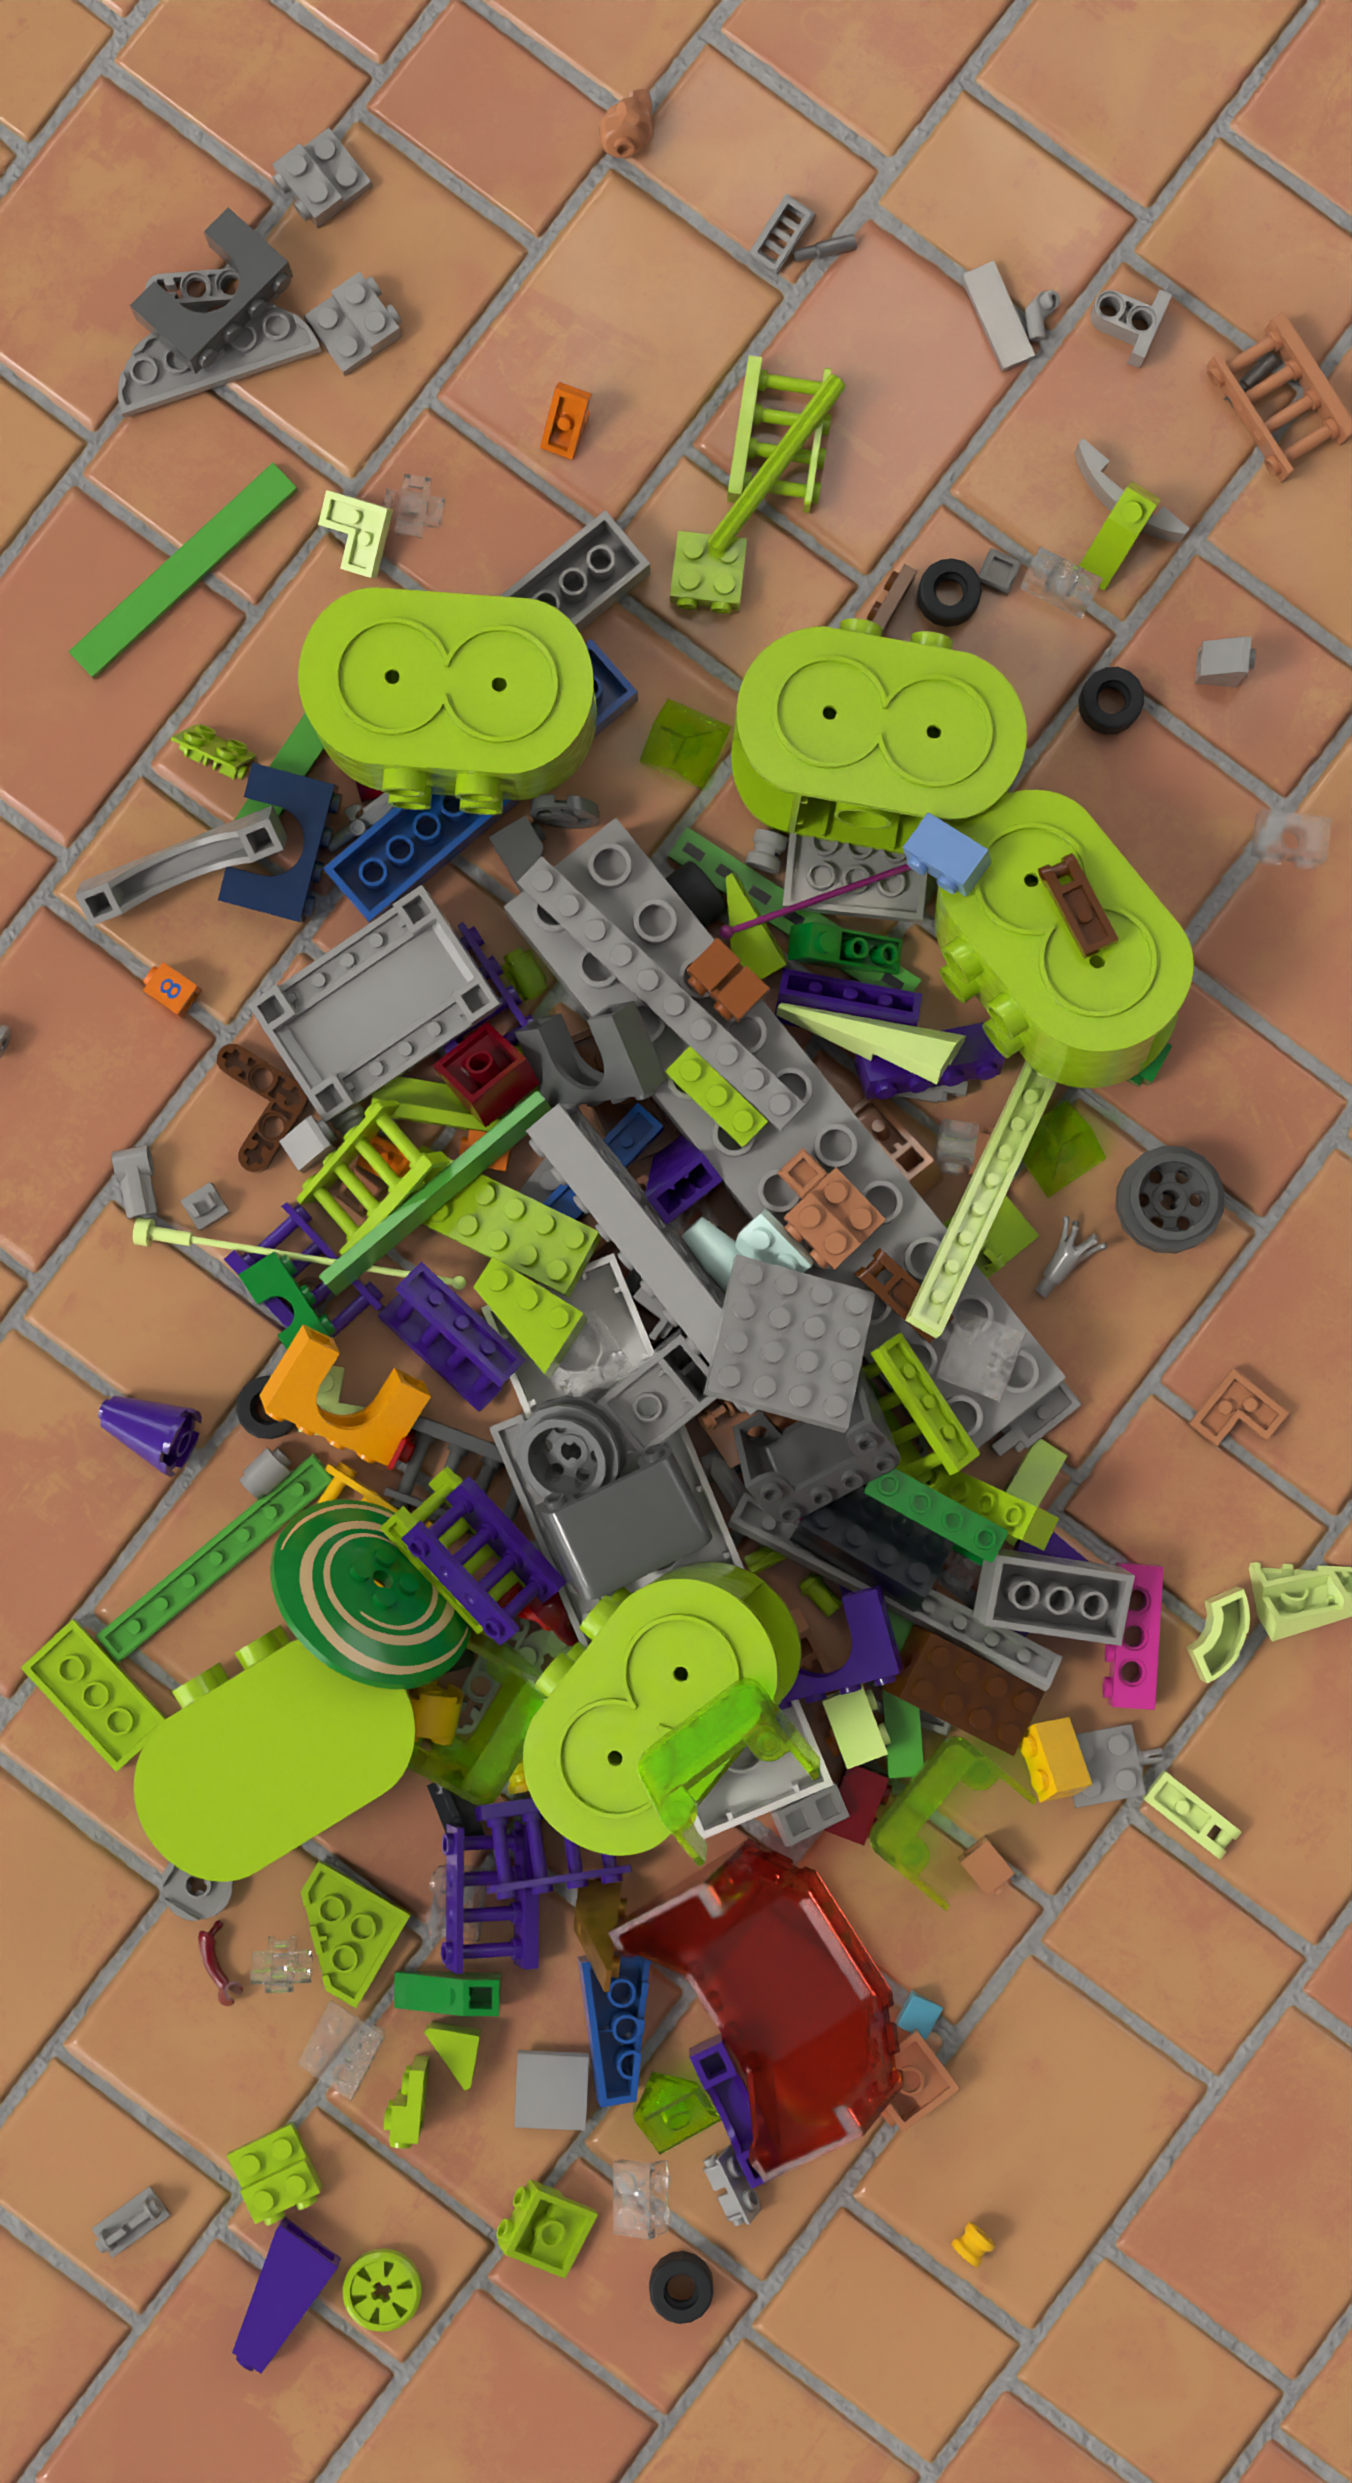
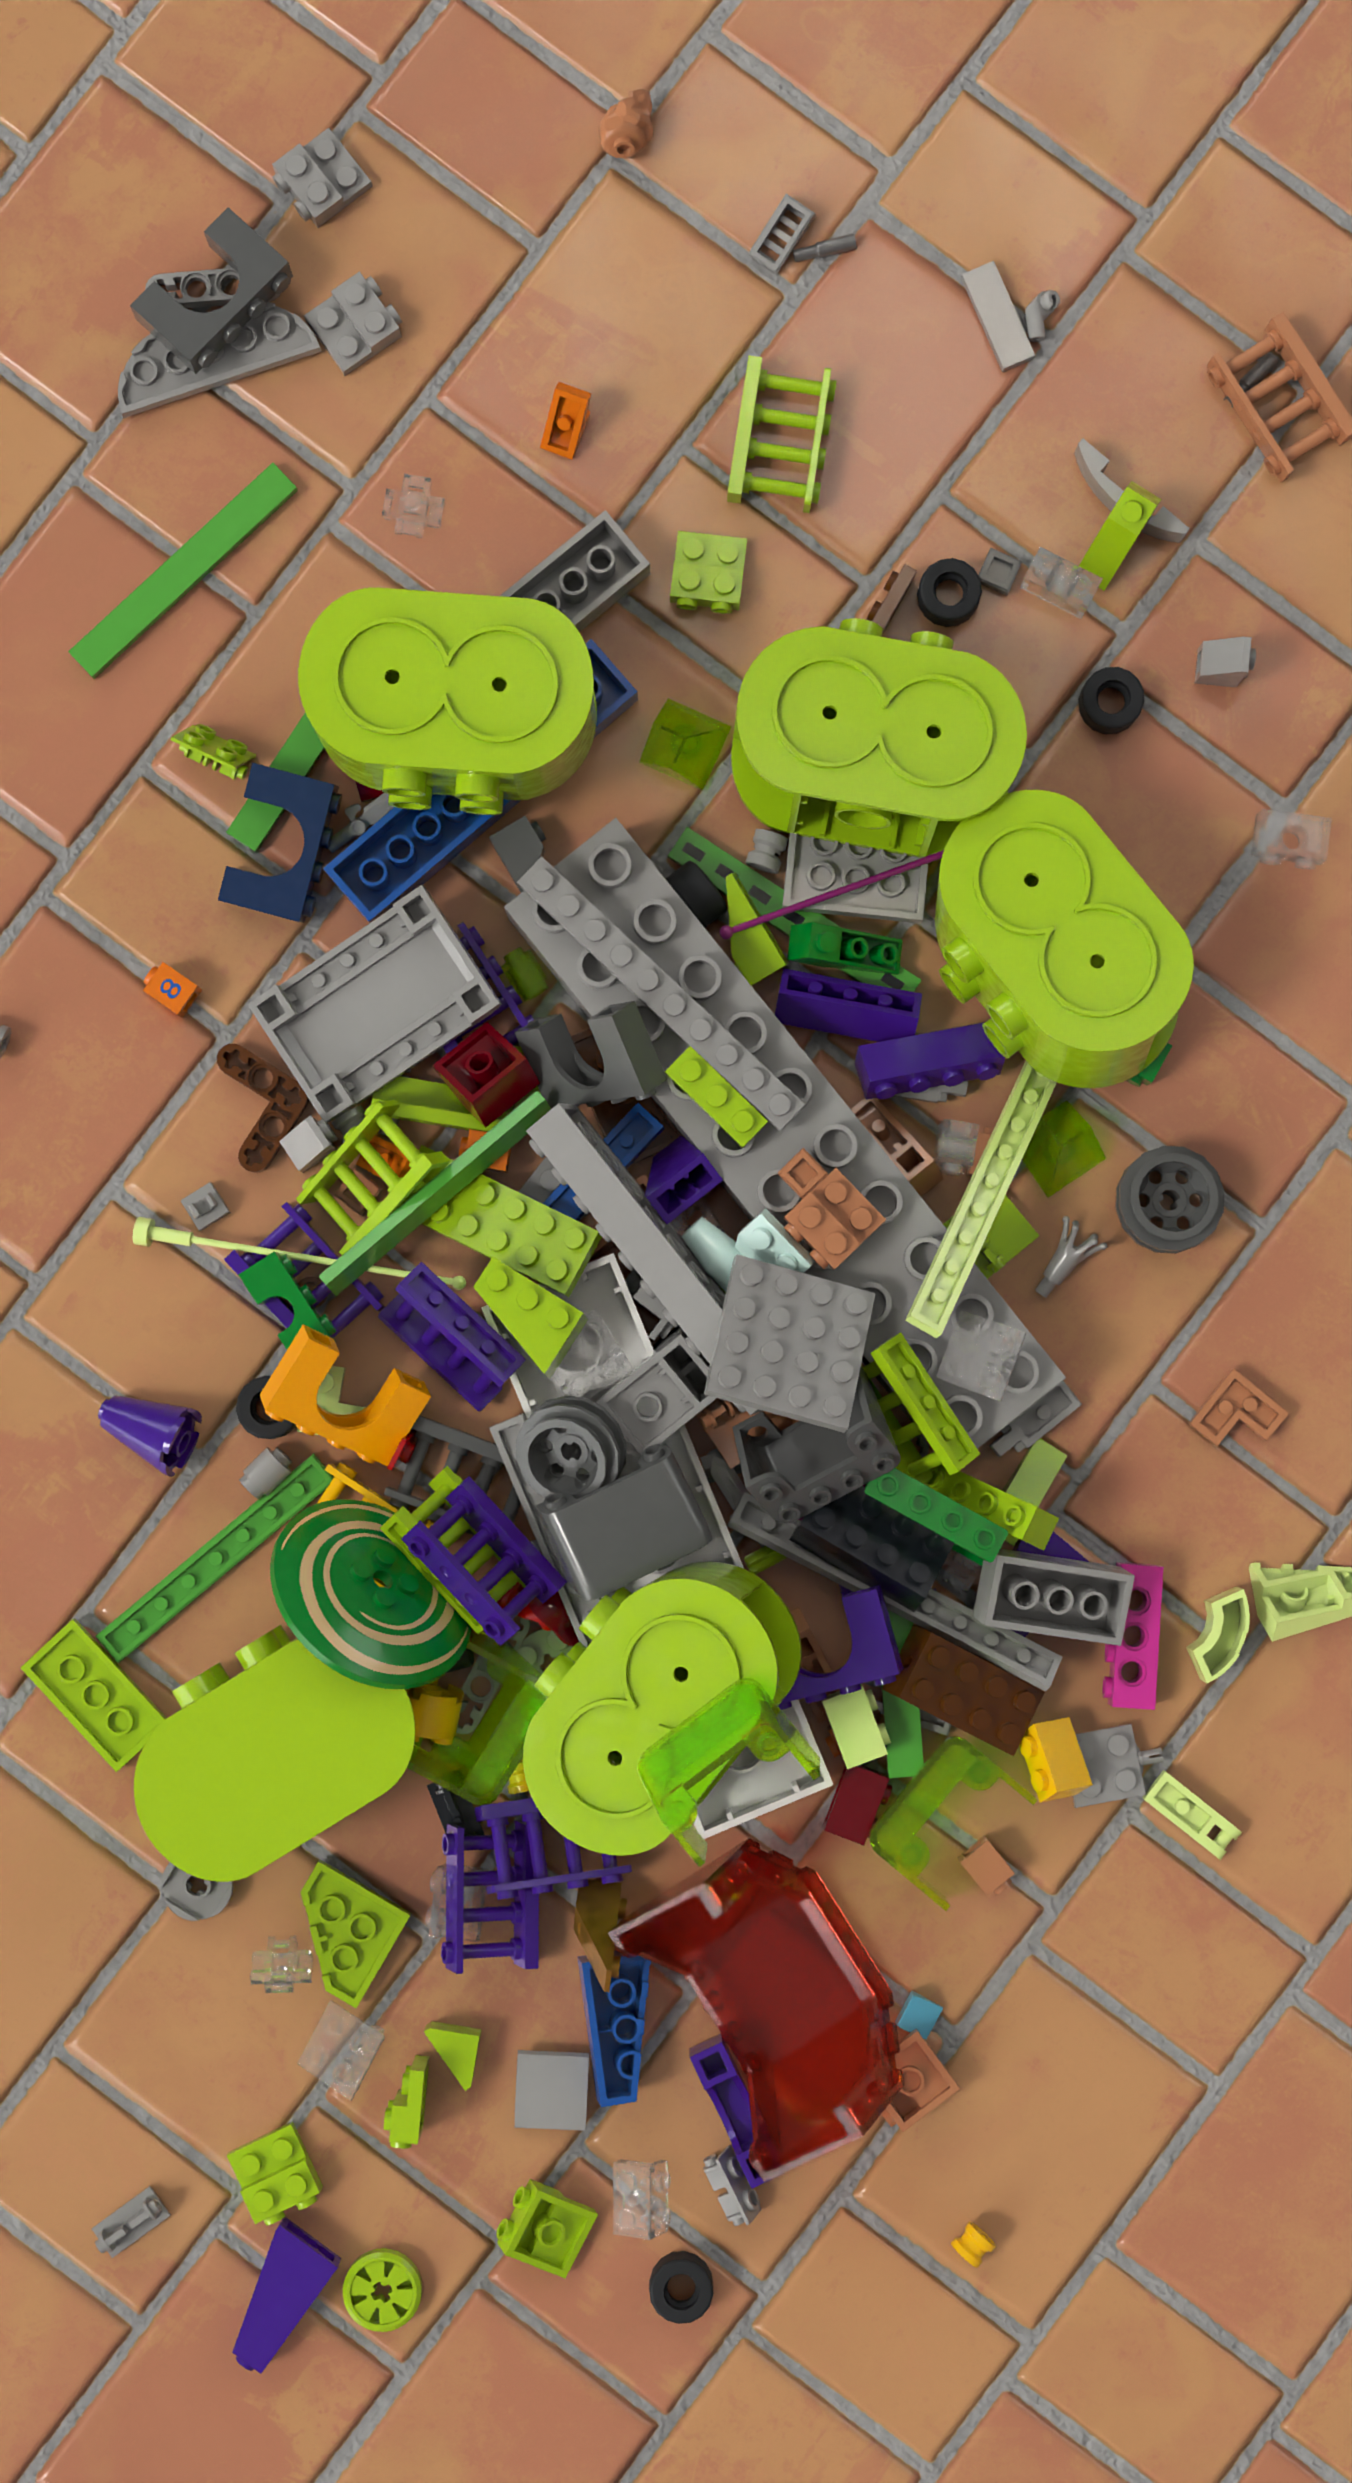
light grey arch [75,805,288,926] -> none
light grey piece [112,1145,158,1219] -> none
dark red piece [198,1920,243,2006] -> none
yellowish green plate [318,490,393,578] -> none
green slope [394,1971,502,2016] -> none
dark grey piece [530,794,600,829] -> none
clear neon green slope [633,2071,721,2155] -> none
dark orange piece [687,937,770,1023] -> none
lime axle [708,374,846,553] -> none
light grey tile [771,1783,850,1847] -> none
yellowish green wedge [776,1003,966,1085] -> none
lime pin [798,1572,843,1617] -> none
reddish brown plate [855,1248,954,1344] -> none
medium blue brick [903,812,992,897] -> none
reddish brown plate [1038,853,1119,959] -> none
light grey tile [1090,289,1172,369] -> none

